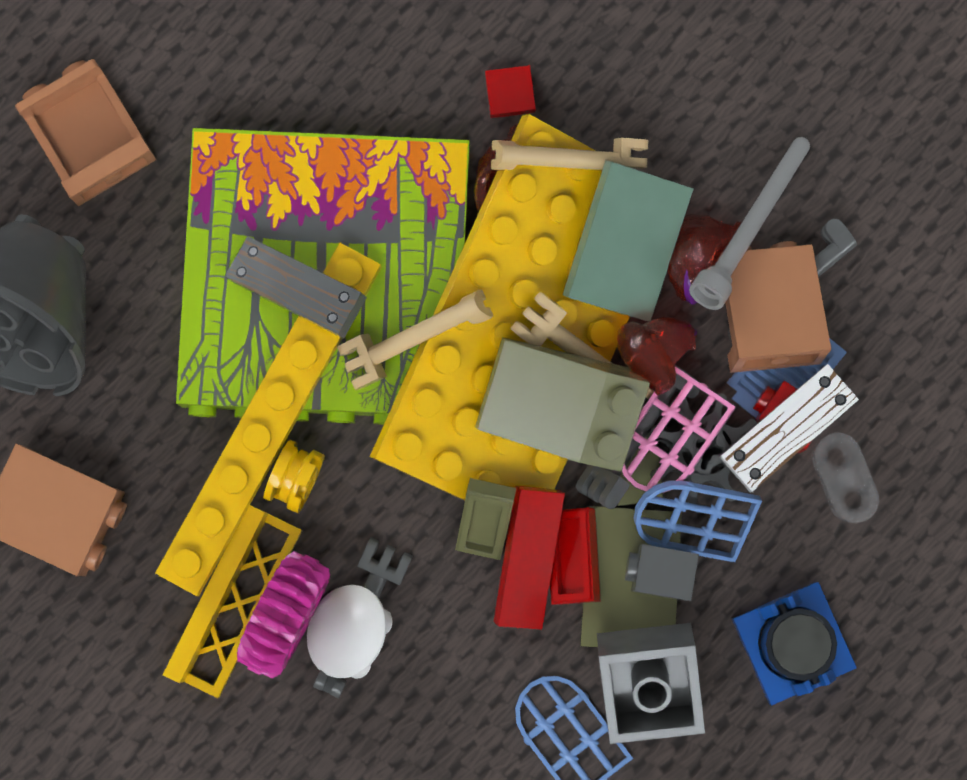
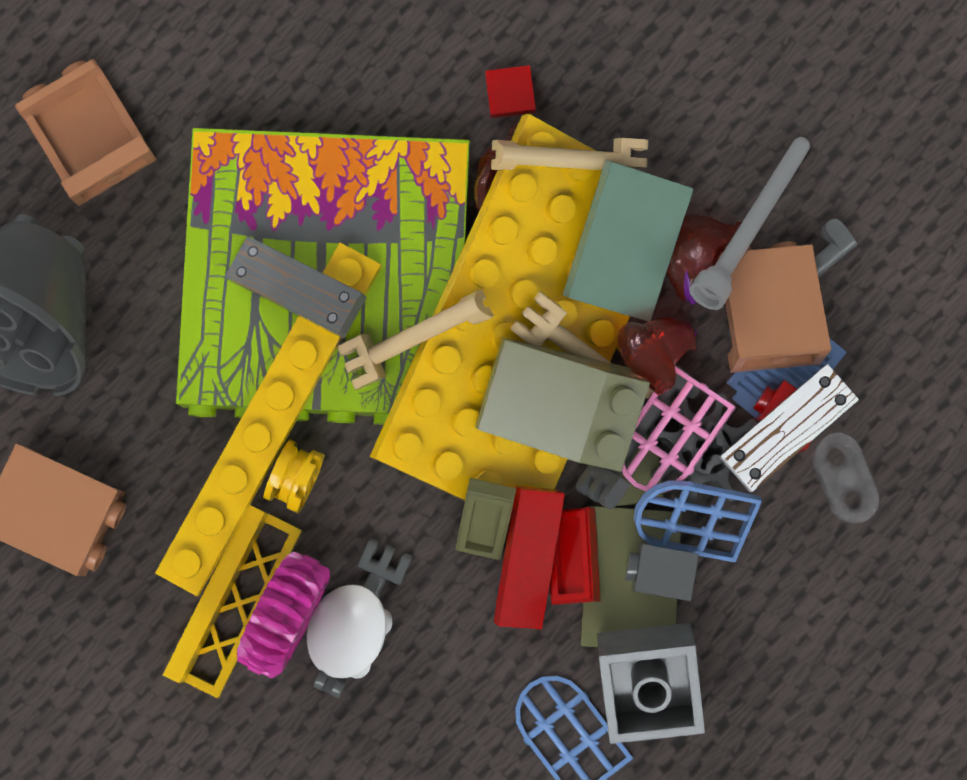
piece [732,582,857,706] -> none

